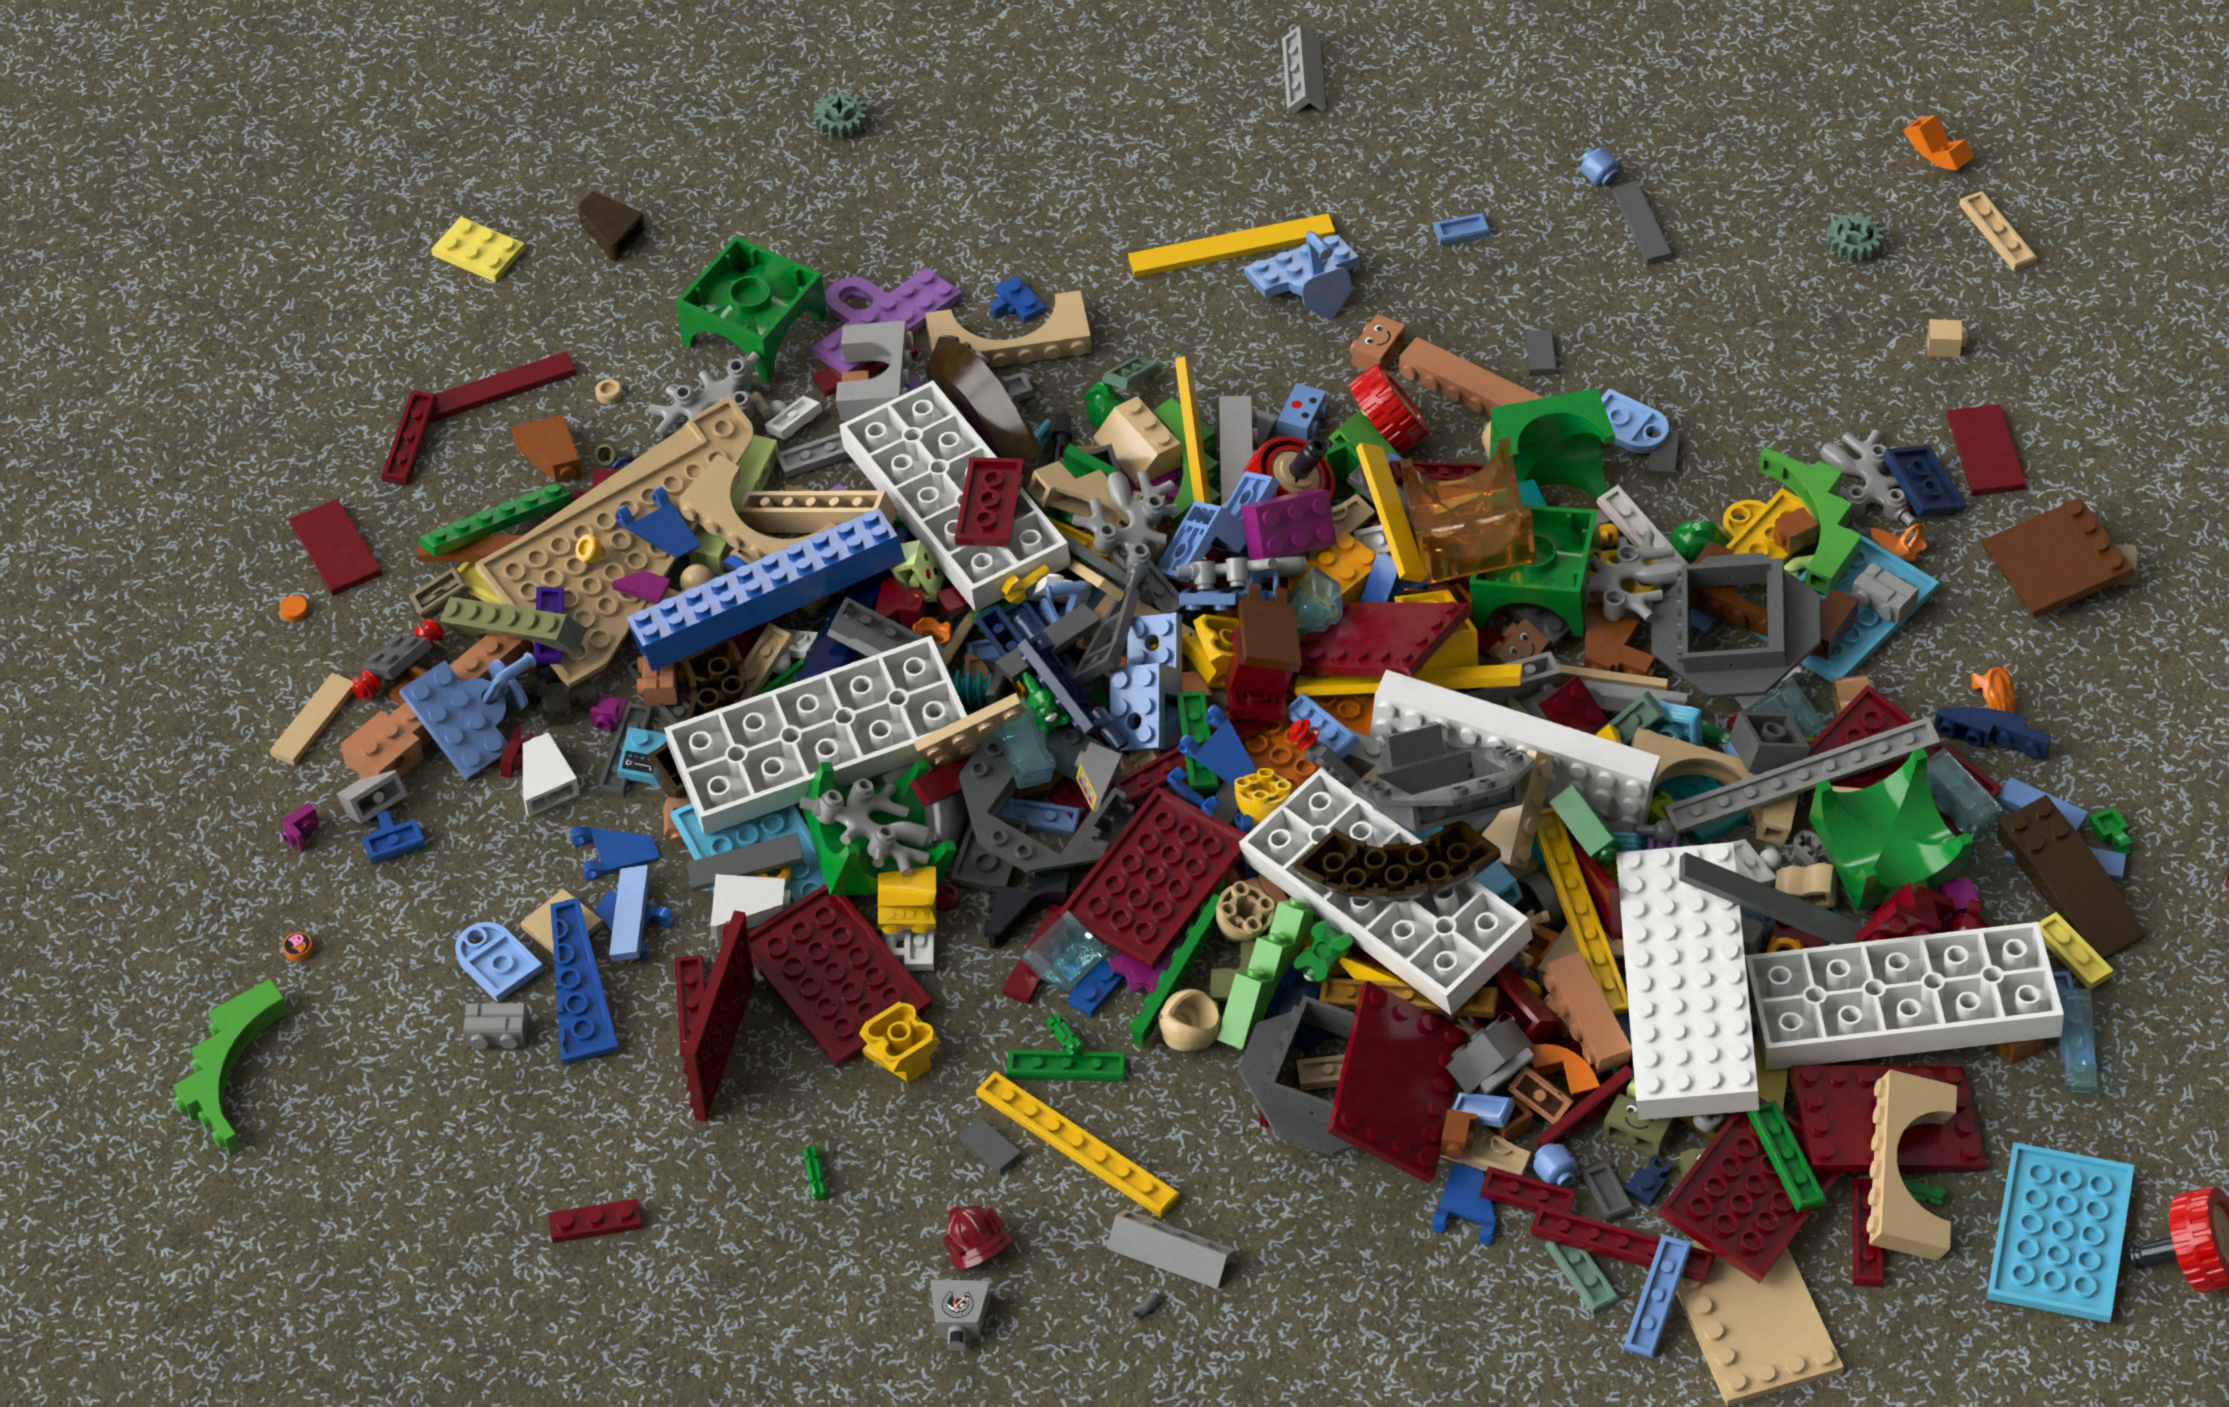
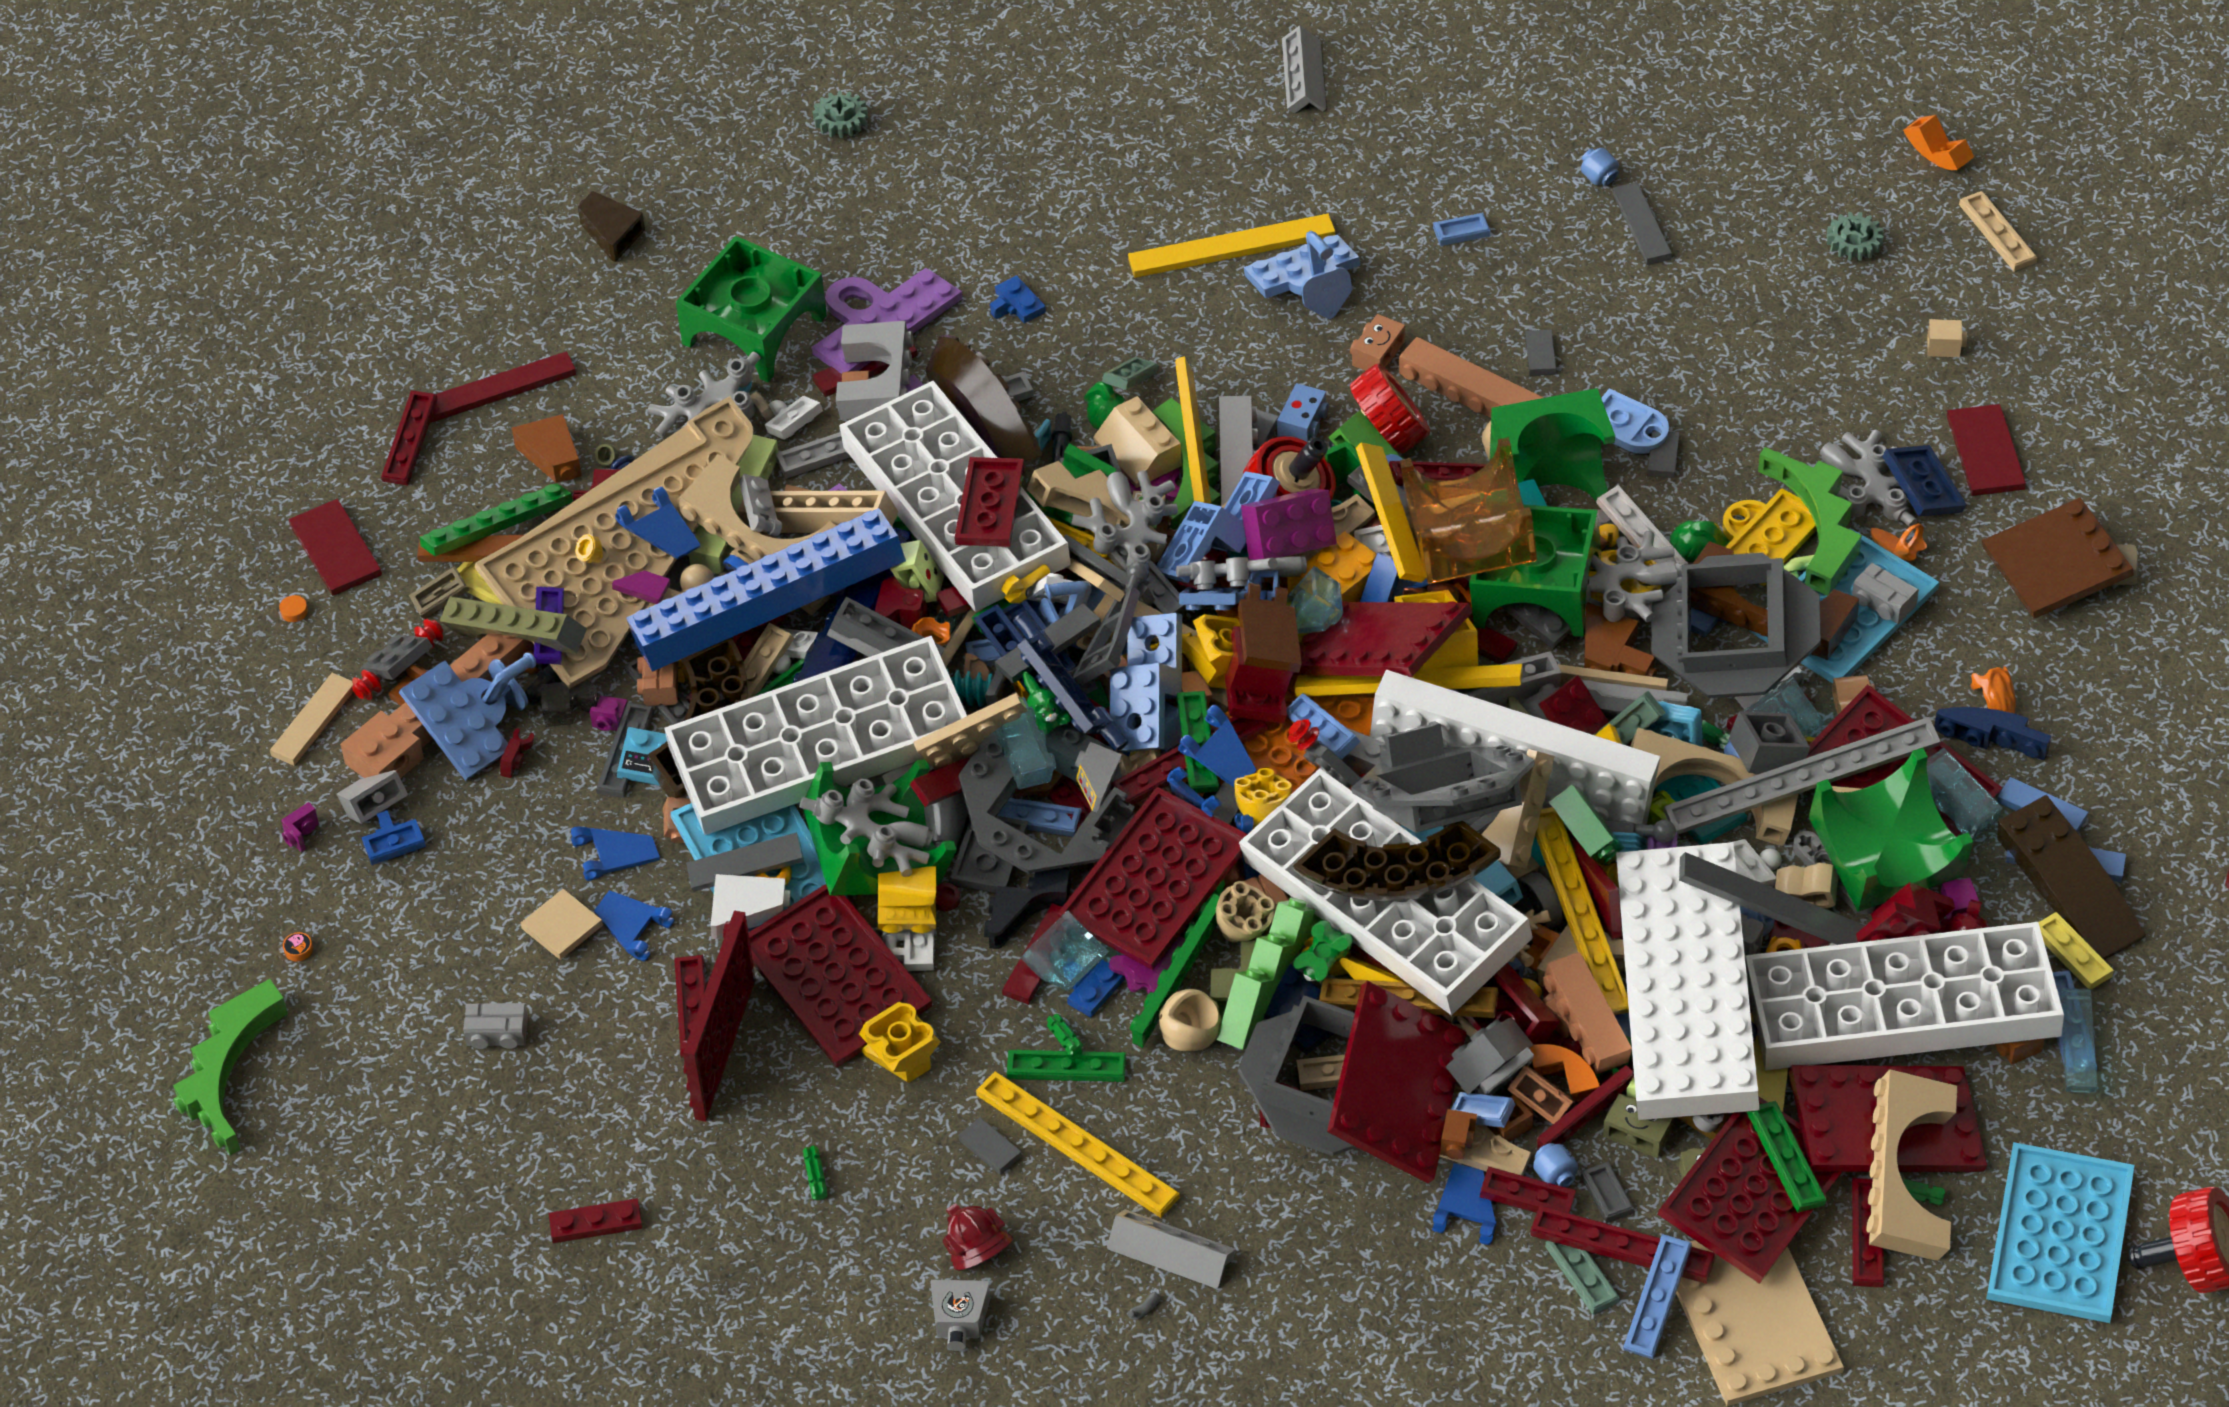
light yellow plate [431,217,525,282] -> none
light blue plate [455,922,544,1003] -> none
white slope [523,732,580,817] -> none
blue wing [550,897,619,1066] -> none
tan tile [595,379,623,404] -> none
tile [609,865,651,962] -> none
tan arch [925,290,1092,368] -> none
nougat brick [1484,618,1550,666] -> none
dark blue plate [1624,1154,1672,1207] -> none
dark orange brick [1773,507,1818,555] -> none
green plate [2088,807,2132,856] -> none
none -> light grey plate [739,474,782,537]

